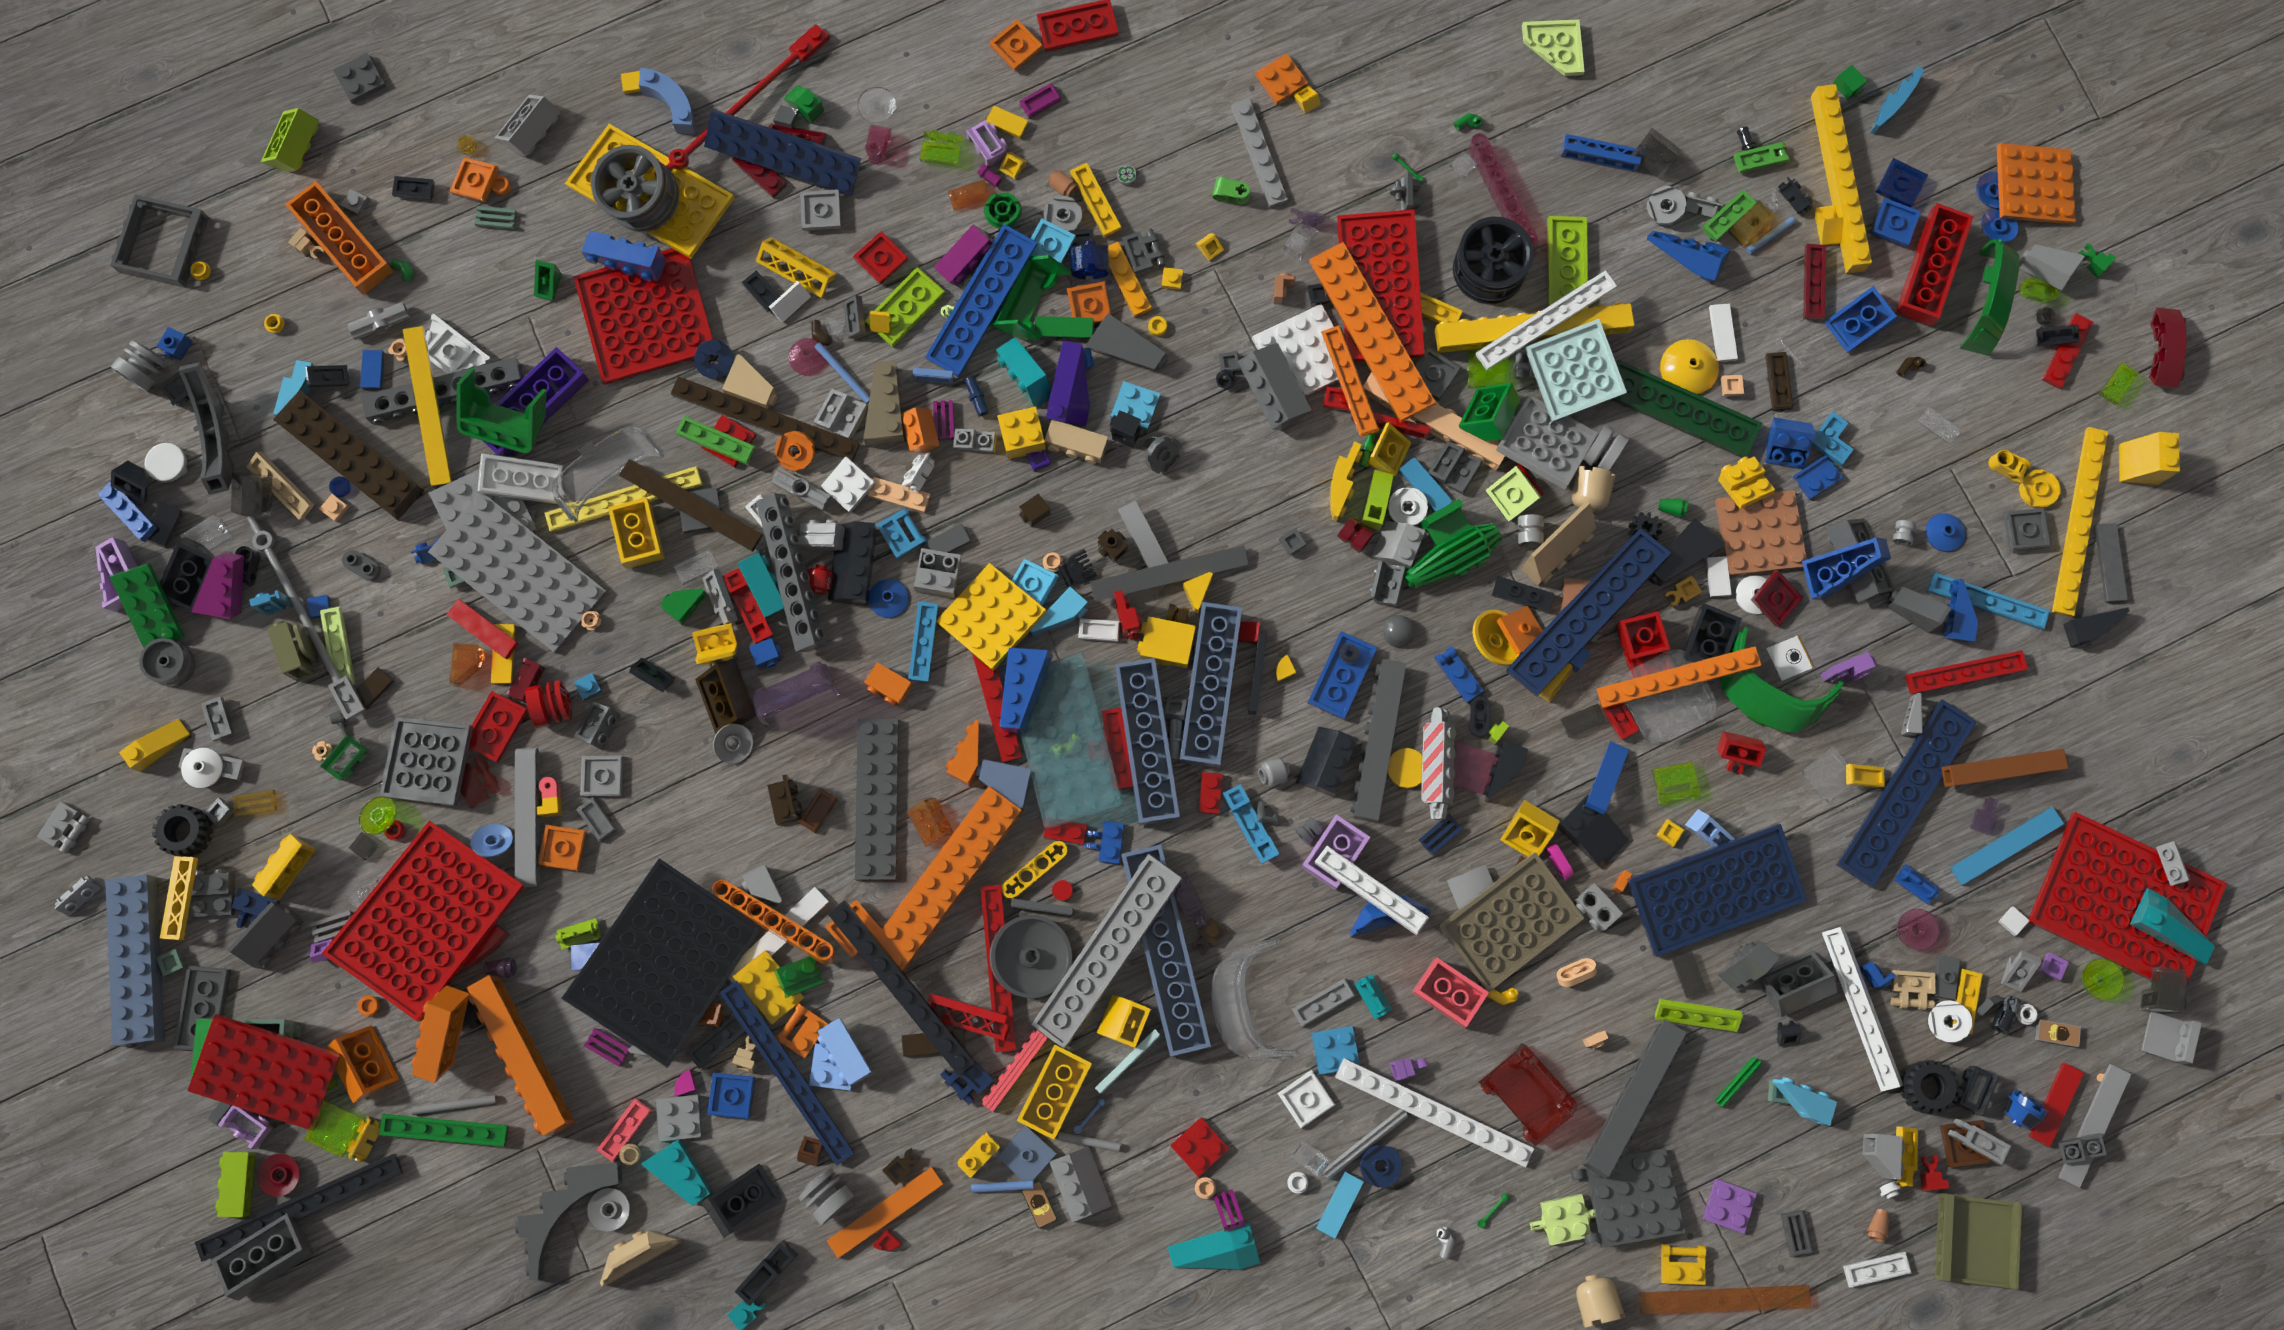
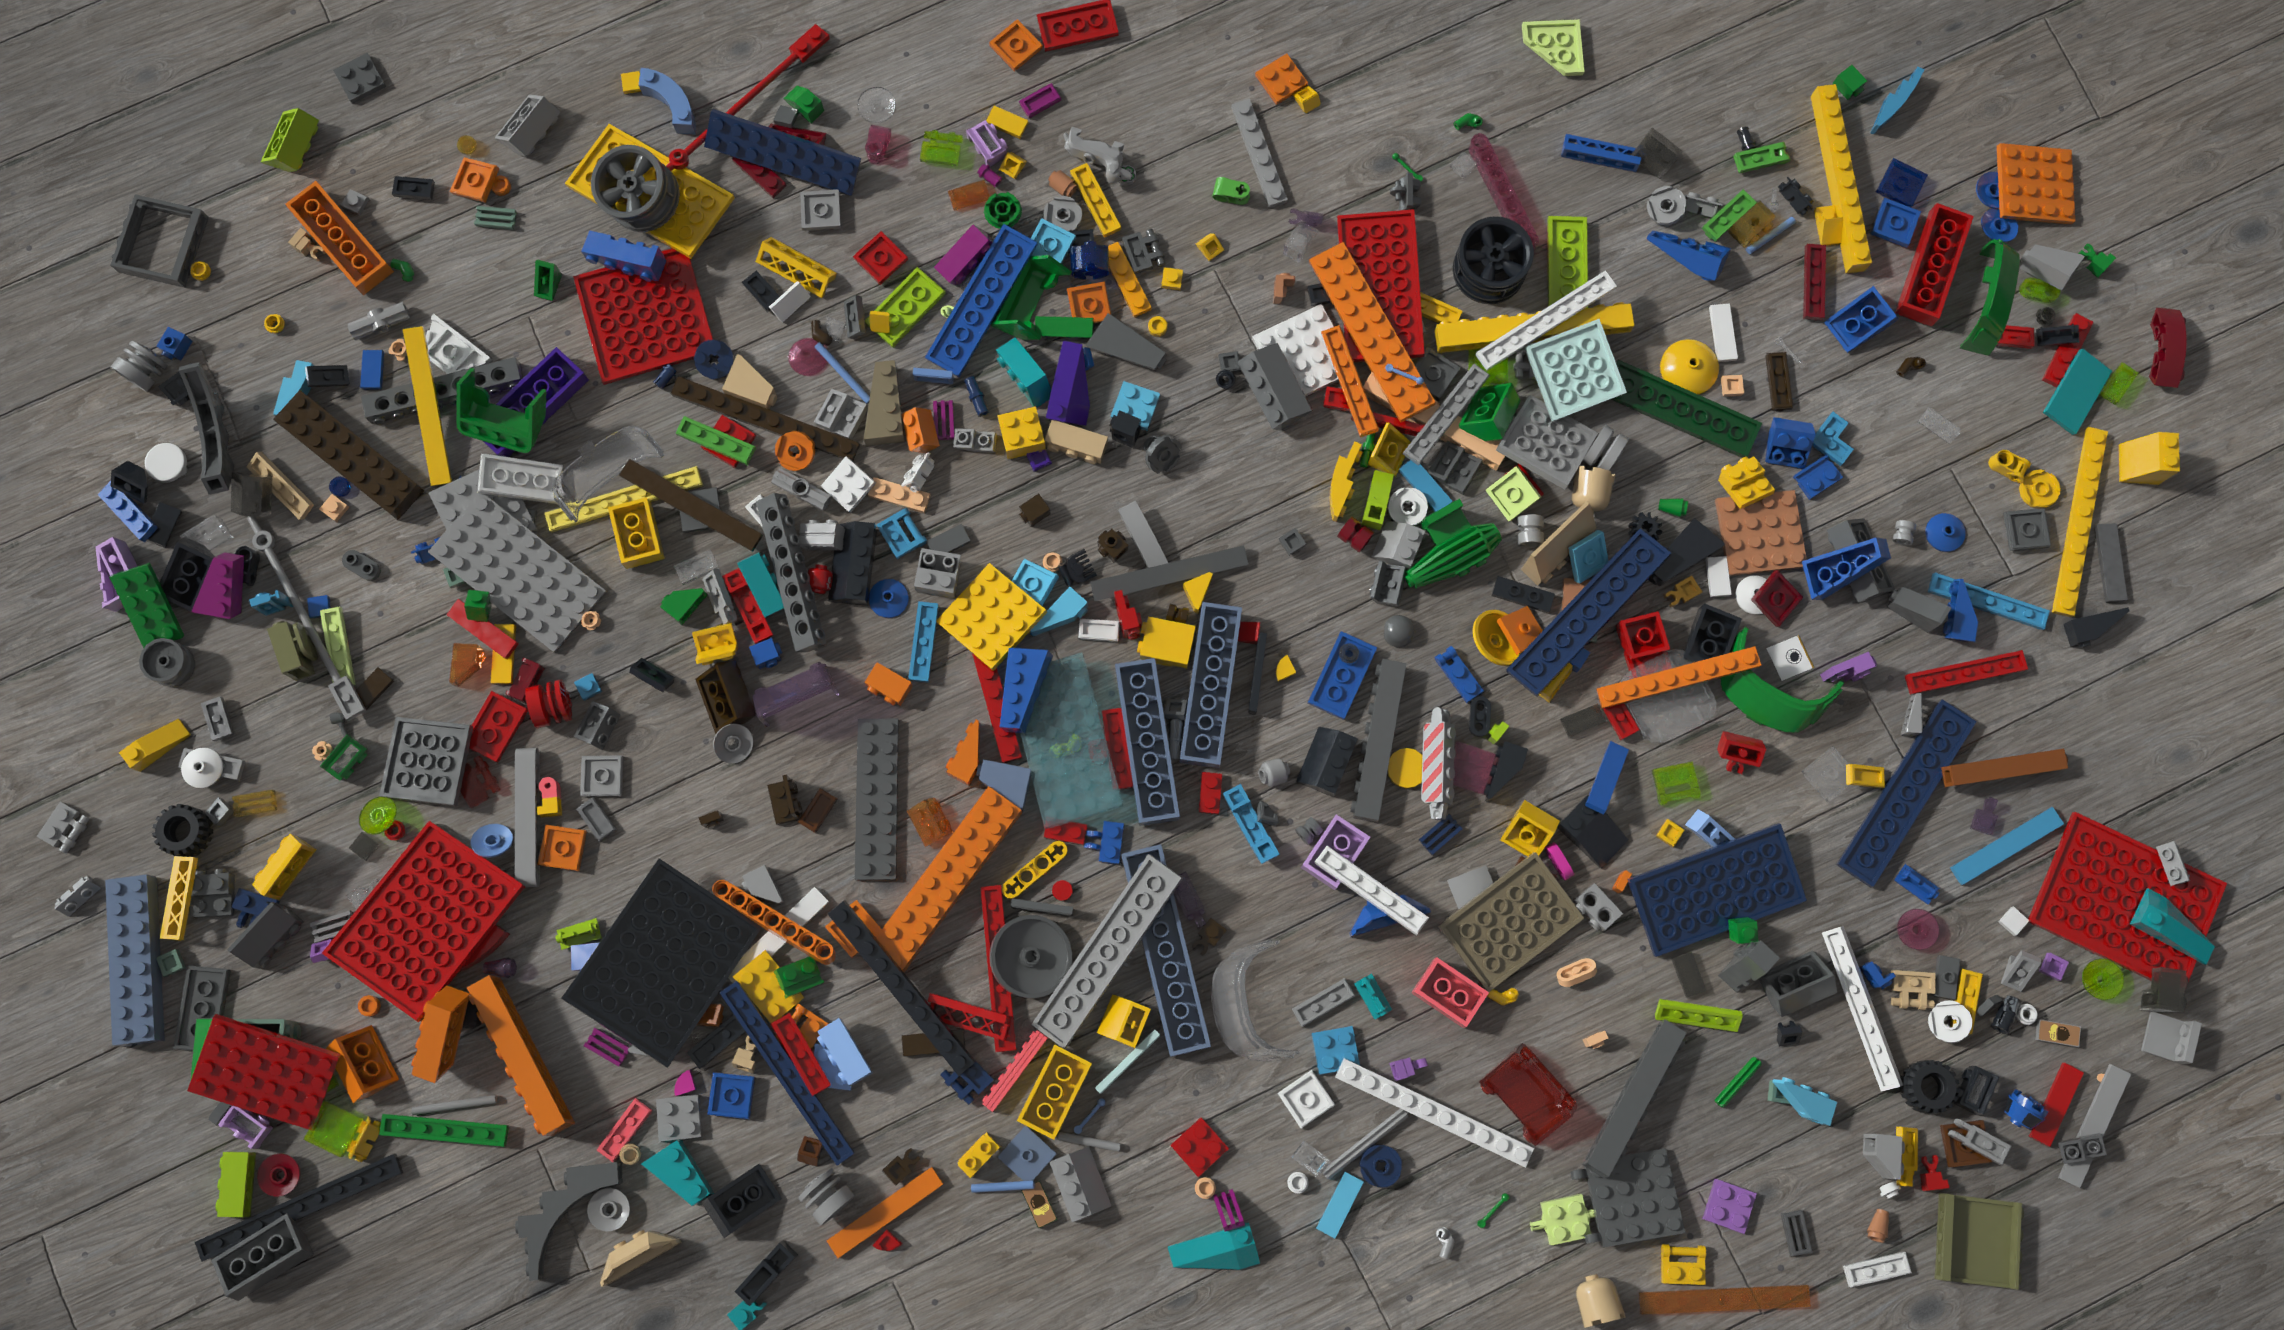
none -> green brick [464,590,492,622]
none -> dark blue pin [653,364,677,390]
none -> dark brown plate [698,810,724,829]
none -> red plate [771,1013,831,1097]
none -> light grey animal [1063,127,1132,183]
none -> medium blue hinge [1385,364,1424,385]
none -> light grey tile [1403,364,1490,466]
none -> medium azure plate [1568,530,1609,584]
none -> green brick [1728,917,1758,944]
none -> red plate [1996,325,2034,349]
none -> teal tile [2043,349,2112,435]

